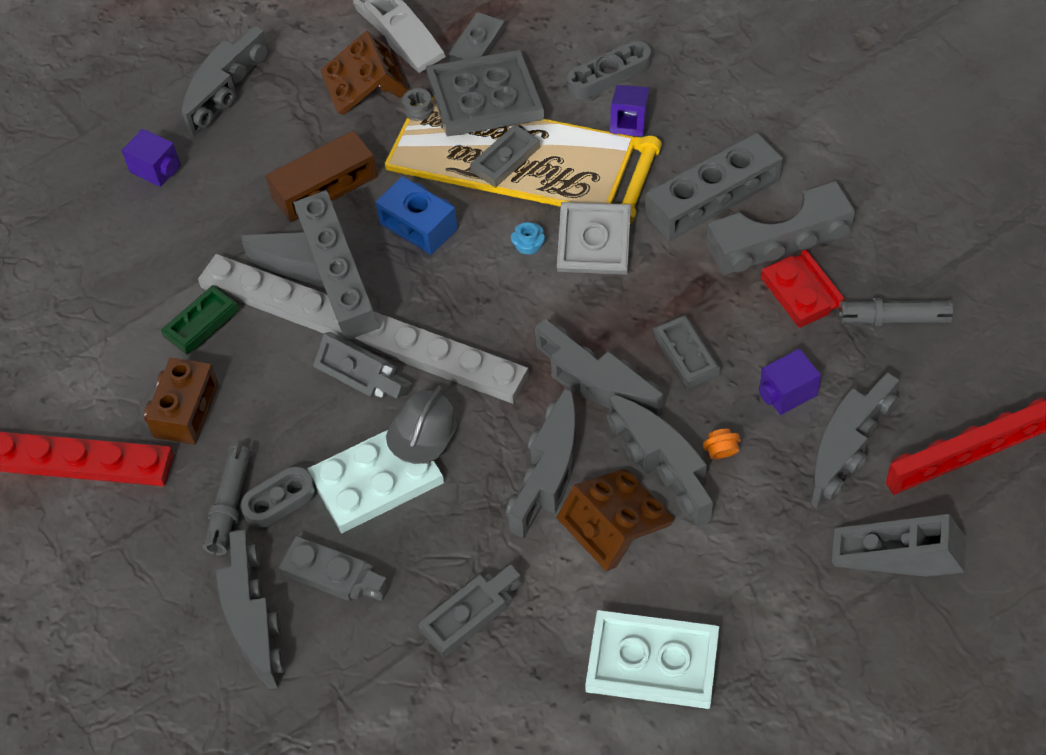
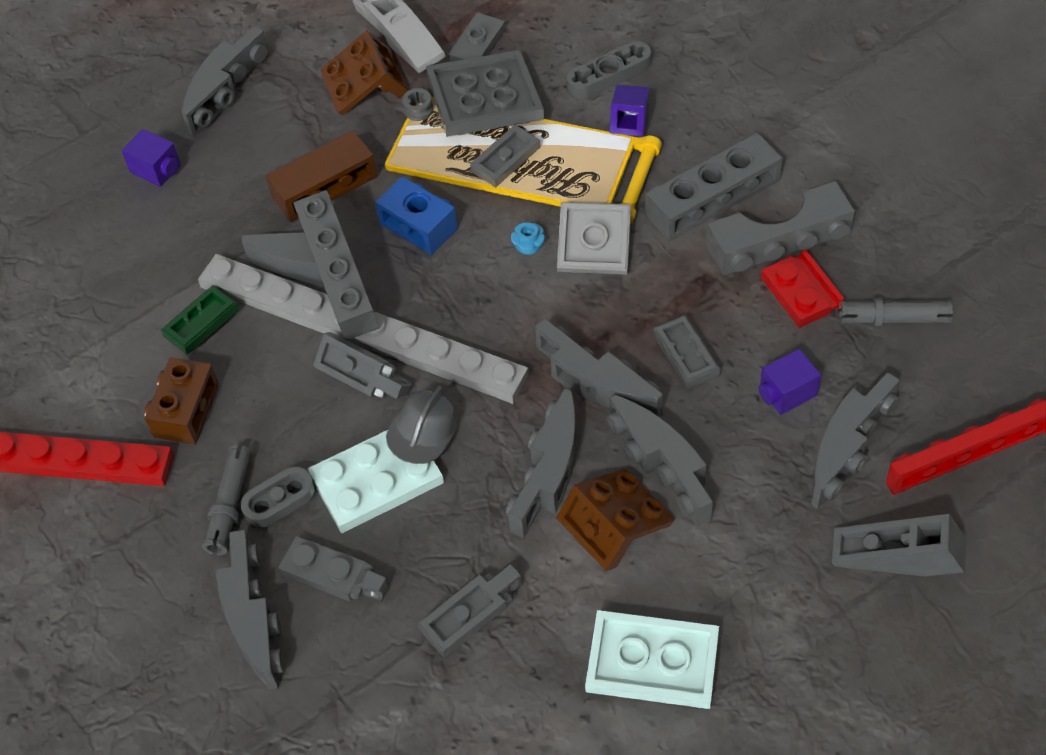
orange plate [702,428,741,459] -> none

